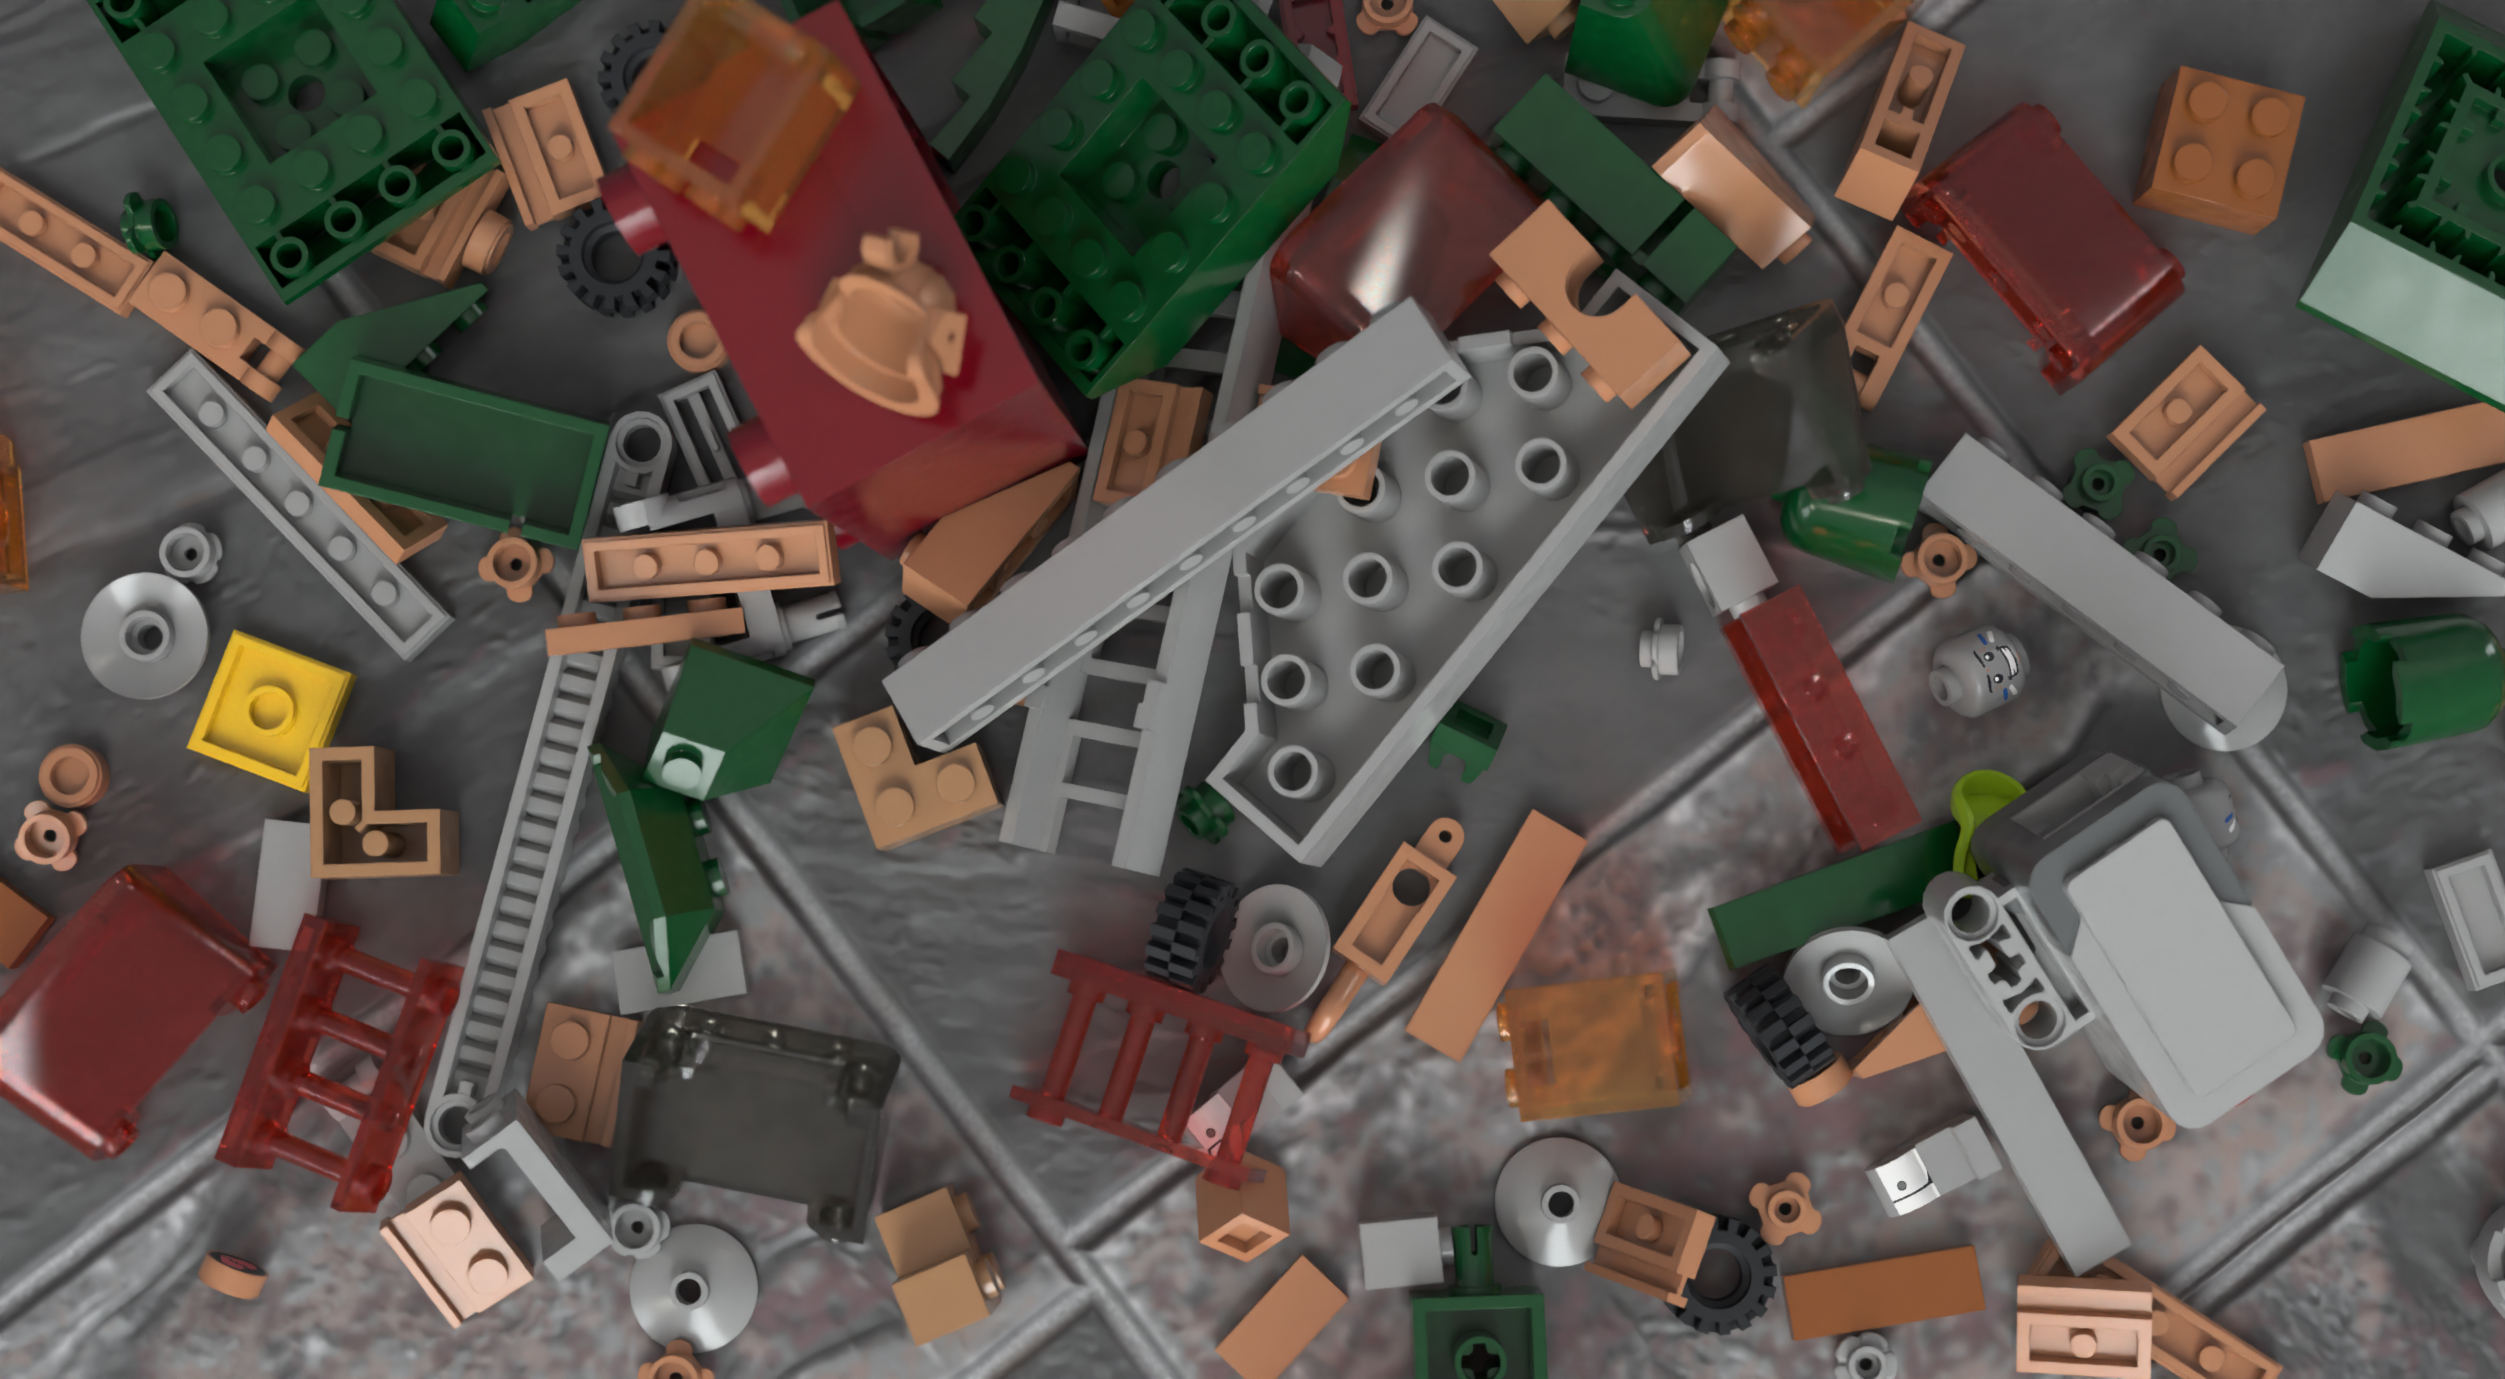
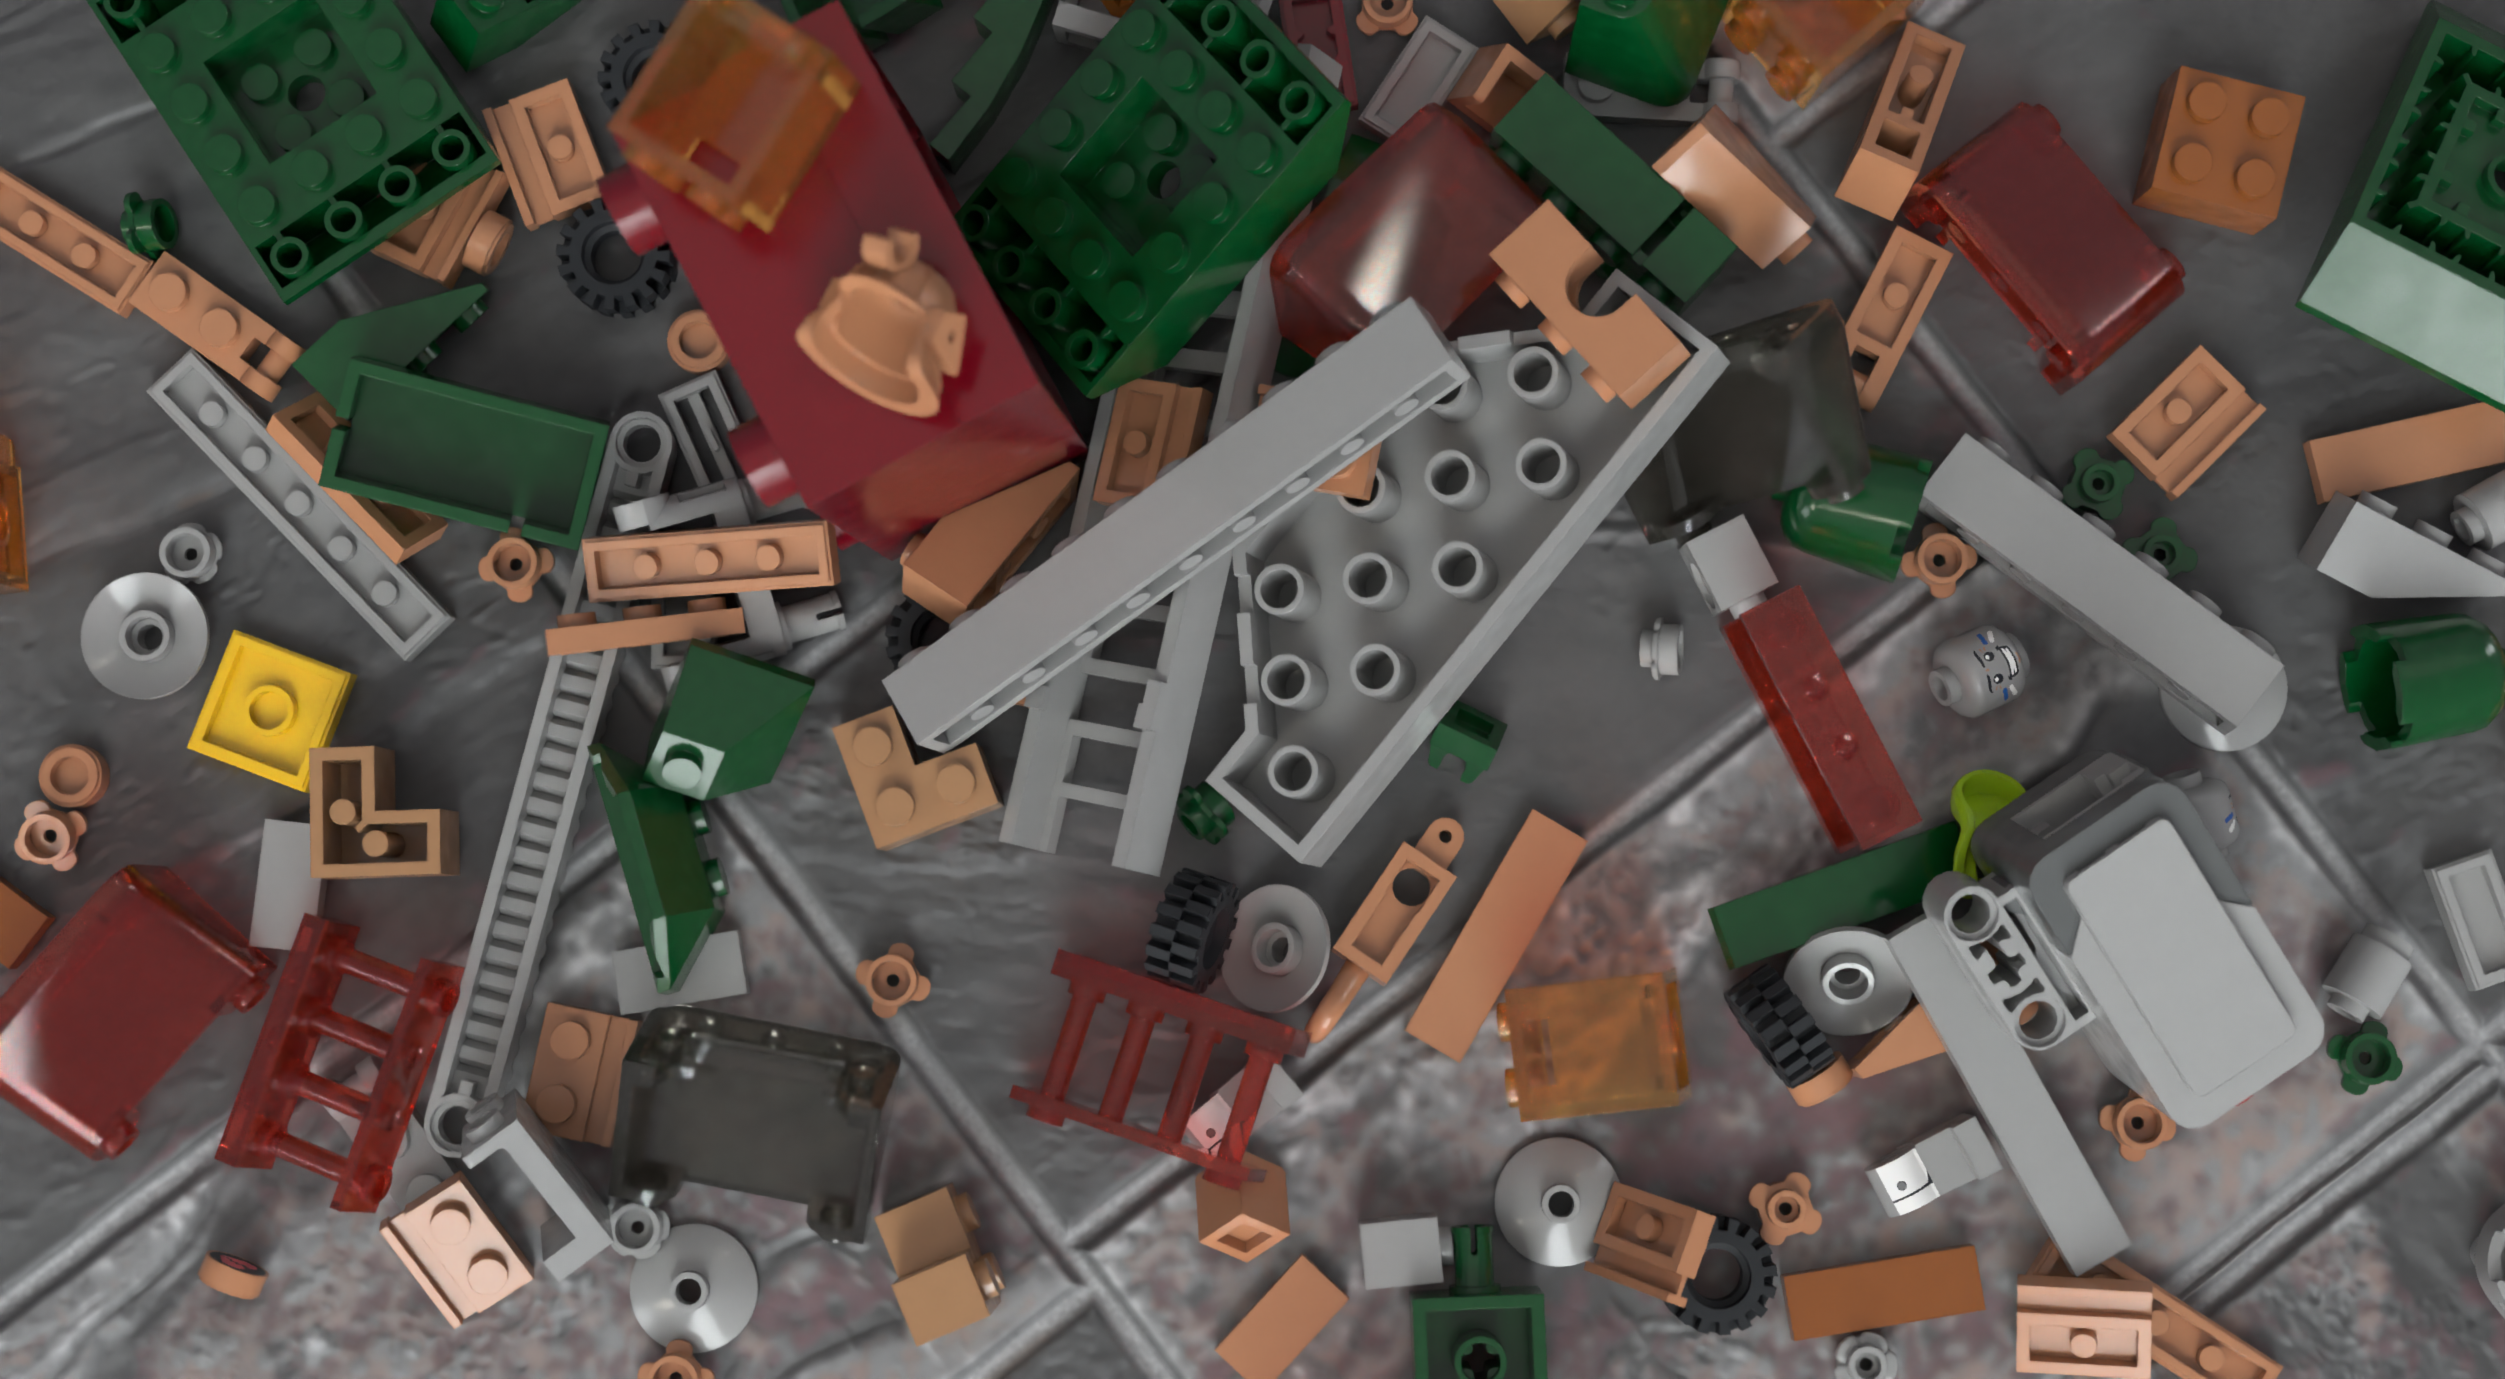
none -> nougat plate [856,943,931,1018]
none -> nougat panel [1446,43,1554,134]

